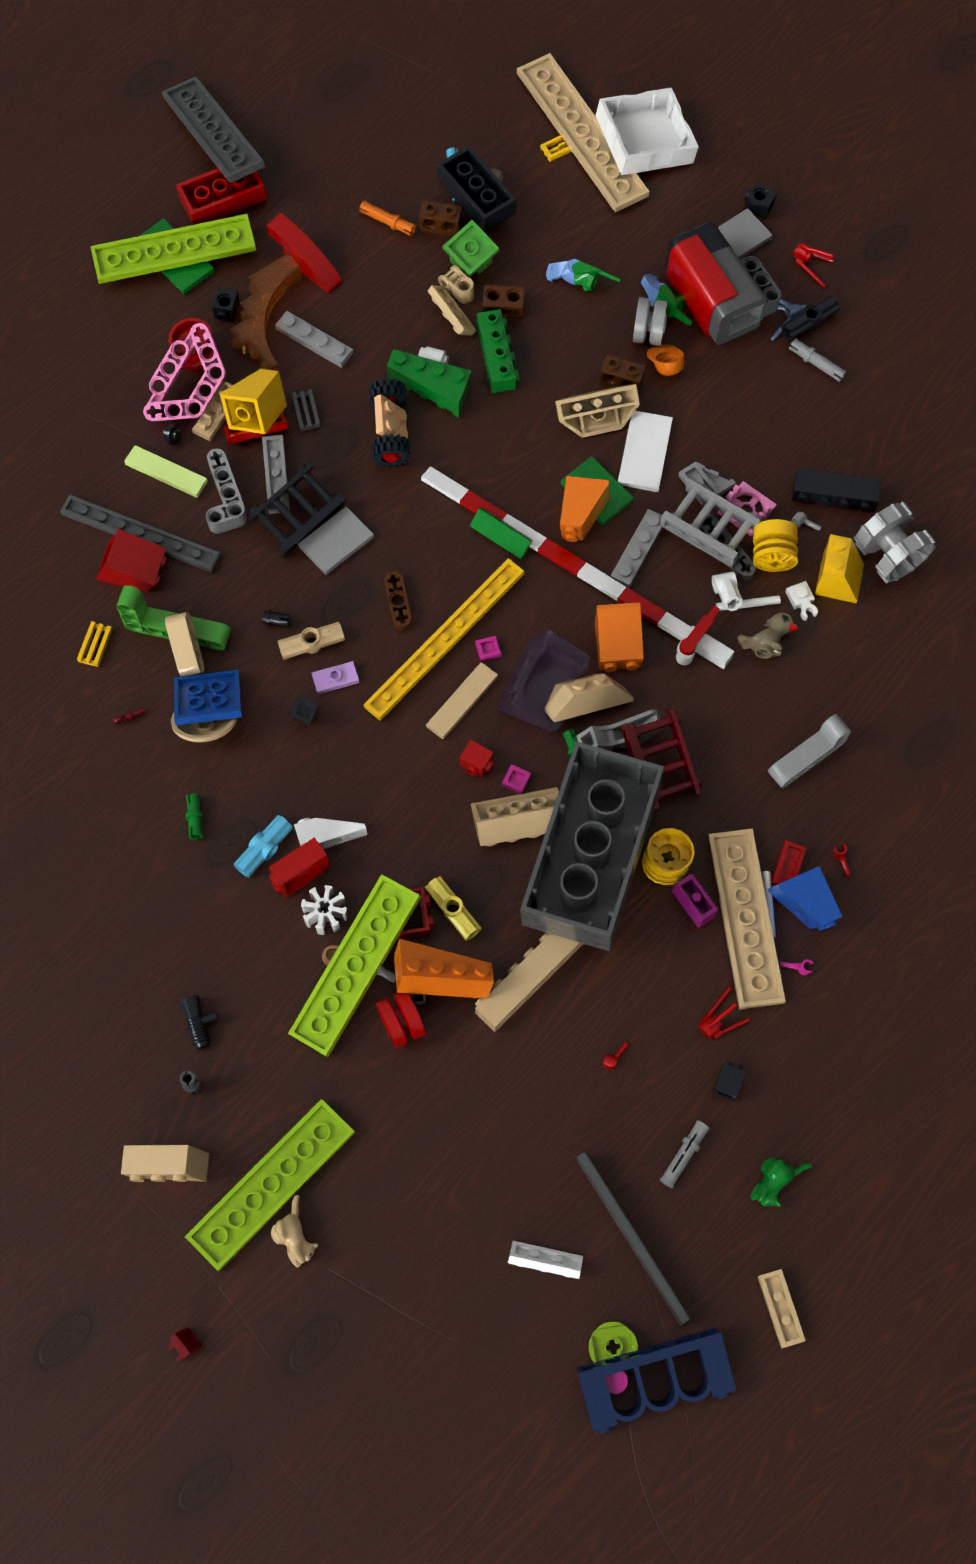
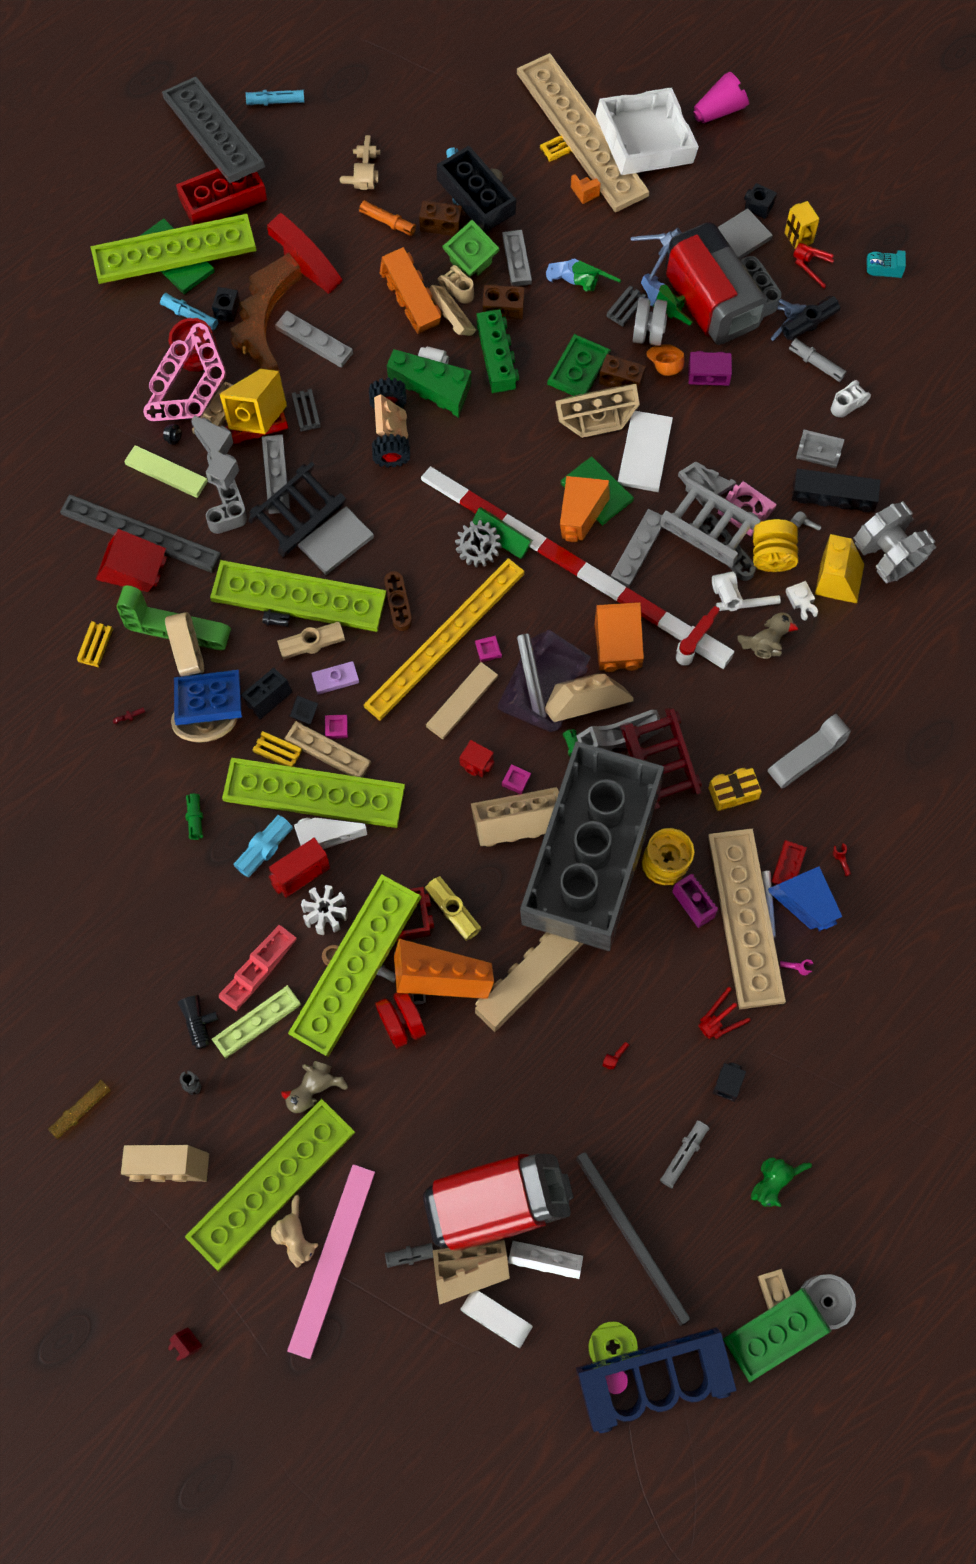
none -> clear yellow pin [48,1079,111,1140]
none -> medium azure pin [160,293,218,332]
none -> light grey arch [192,415,239,491]
none -> lime plate [210,560,387,632]
none -> yellowish green tile [212,985,301,1059]
none -> coral slope [219,925,297,1011]
none -> lime plate [222,758,405,828]
none -> black hinge [241,668,293,719]
none -> medium azure pin [246,90,304,106]
none -> yellow tile [252,731,302,767]
none -> dark tan animal [281,1061,348,1113]
none -> tan tile [285,721,371,778]
none -> bright pink tile [287,1165,375,1360]
none -> dark pink tile [325,715,348,739]
none -> tan piece [340,135,380,190]
none -> orange wedge [379,247,442,334]
none -> dark grey pin [385,1242,433,1268]
none -> piece [423,1153,574,1251]
none -> tan wedge [433,1240,510,1304]
none -> light grey gear [455,520,502,567]
none -> white beam [460,1290,533,1348]
none -> light grey plate [502,230,532,286]
none -> light grey axle [517,634,547,719]
none -> green tile [547,334,611,396]
none -> orange panel [571,174,601,204]
none -> dark grey tile [607,285,646,327]
none -> sand blue plant [631,228,682,280]
none -> magenta brick [688,351,732,386]
none -> dark pink cone [693,72,749,123]
none -> yellow brick [708,768,762,811]
none -> green tile [723,1288,832,1383]
none -> yellow brick [784,201,819,249]
none -> light grey hinge [796,430,844,468]
none -> light grey wheel [799,1274,856,1329]
none -> white piece [831,380,871,418]
none -> teal leg [867,250,906,278]

